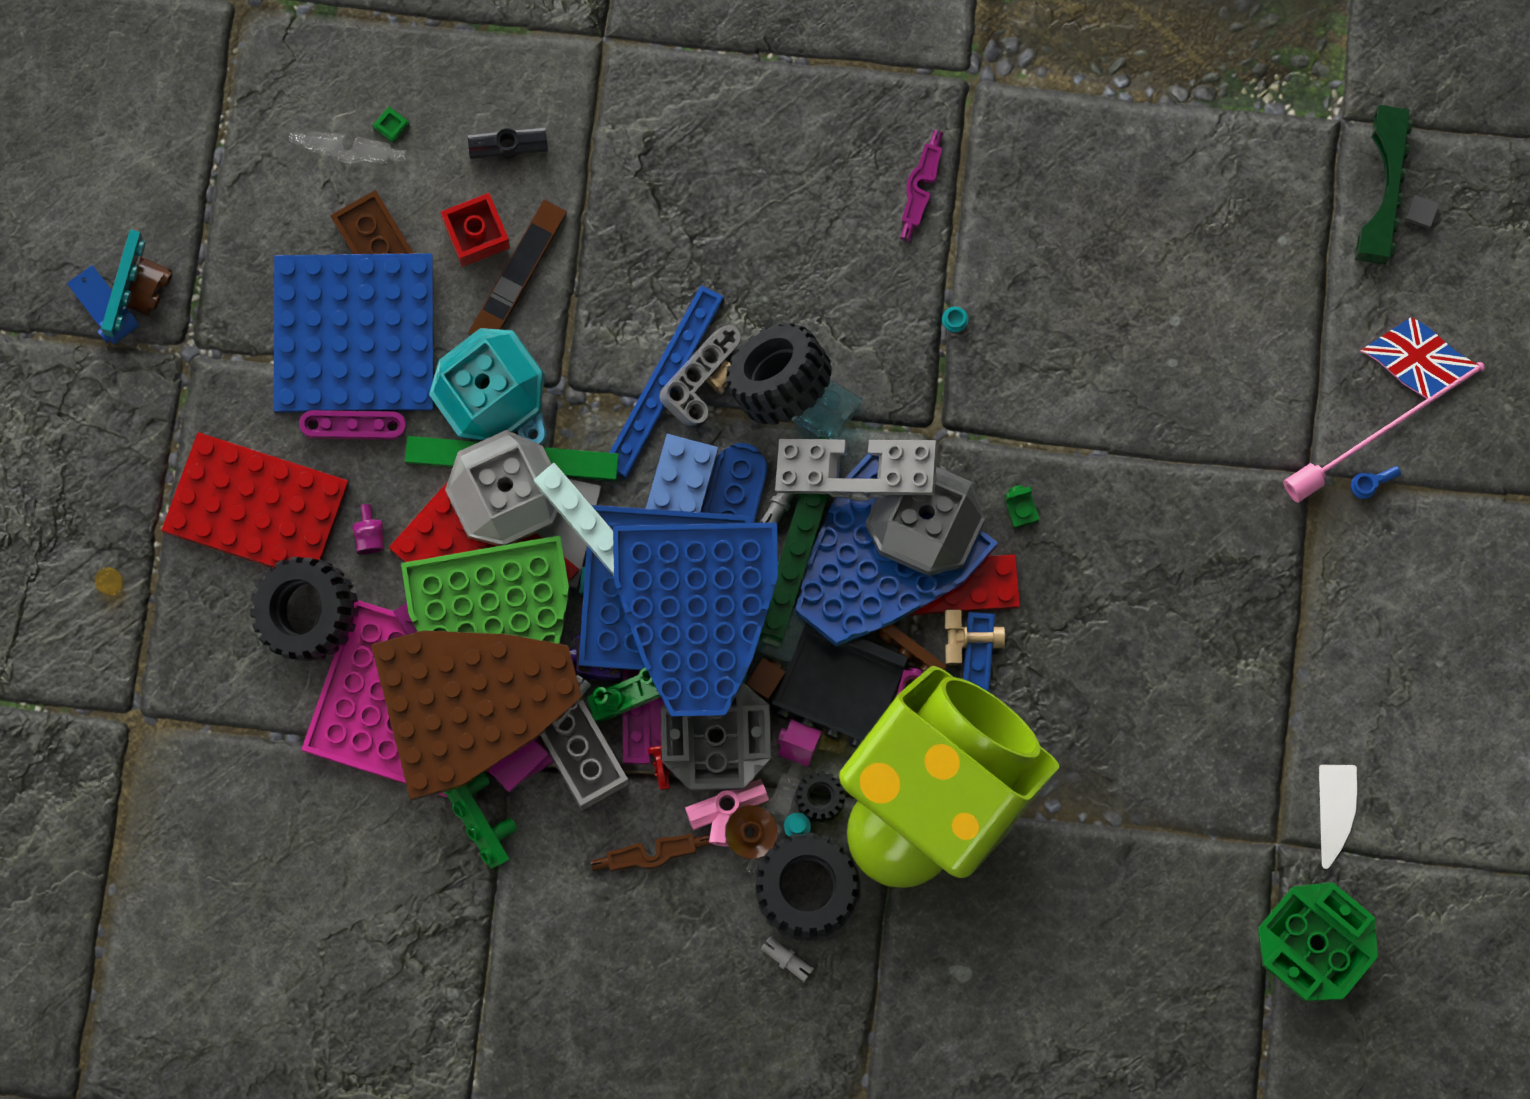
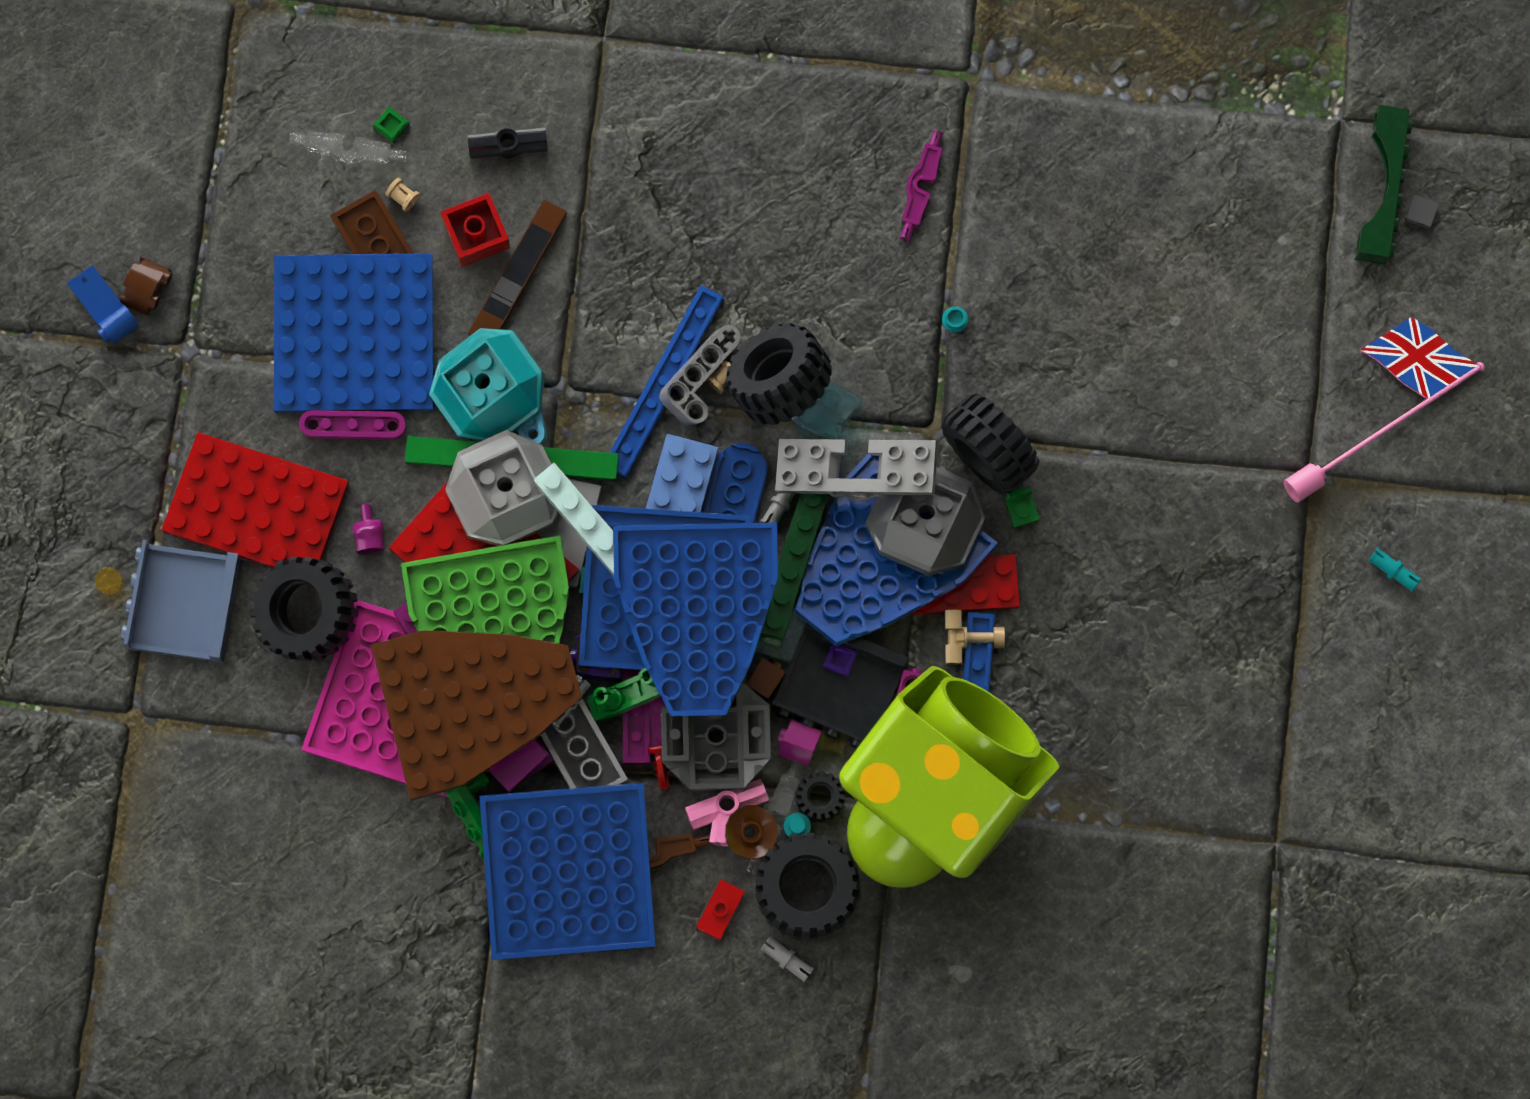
teal plate [101,229,146,338] -> none
reddish brown plate [876,625,946,672] -> none
green piece [1257,882,1378,1002] -> none
white sticker [1319,765,1357,869] -> none
blue plate [1350,466,1401,499] -> none
none -> sand blue panel [121,540,241,663]
none -> tan bush [385,178,420,212]
none -> blue plate [479,783,655,960]
none -> red plate [696,879,745,941]
none -> dark purple tile [823,643,858,678]
none -> black tyre [941,394,1039,495]
none -> teal pin [1368,548,1422,592]

